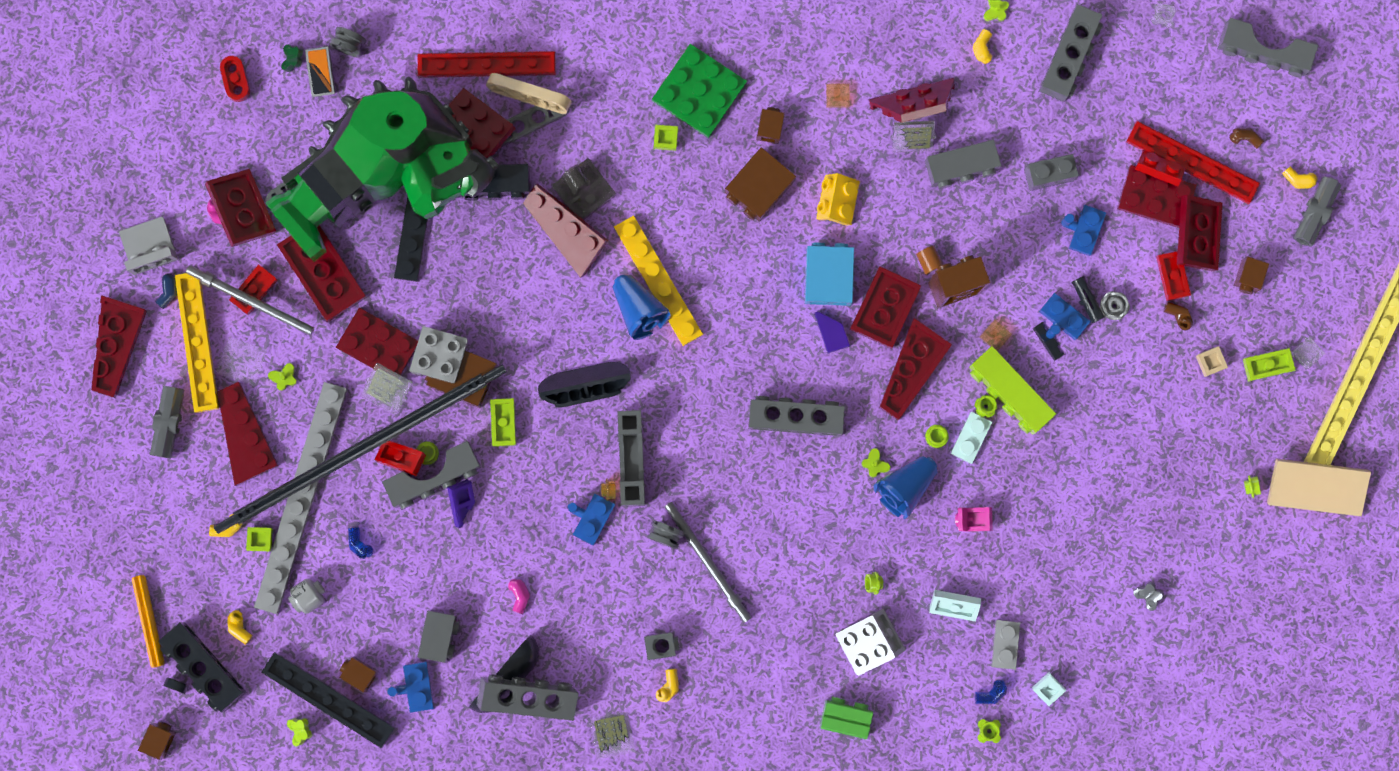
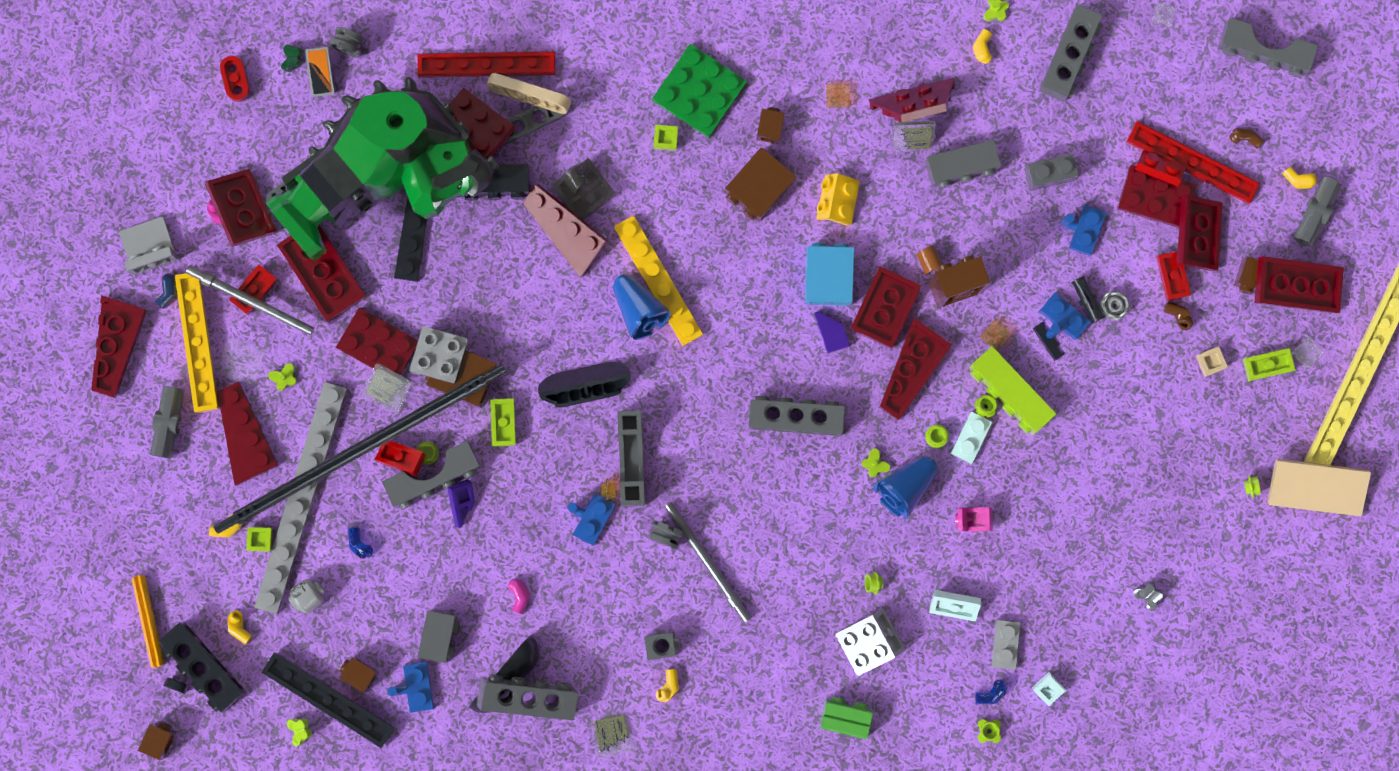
none -> dark red plate [1254,256,1344,314]

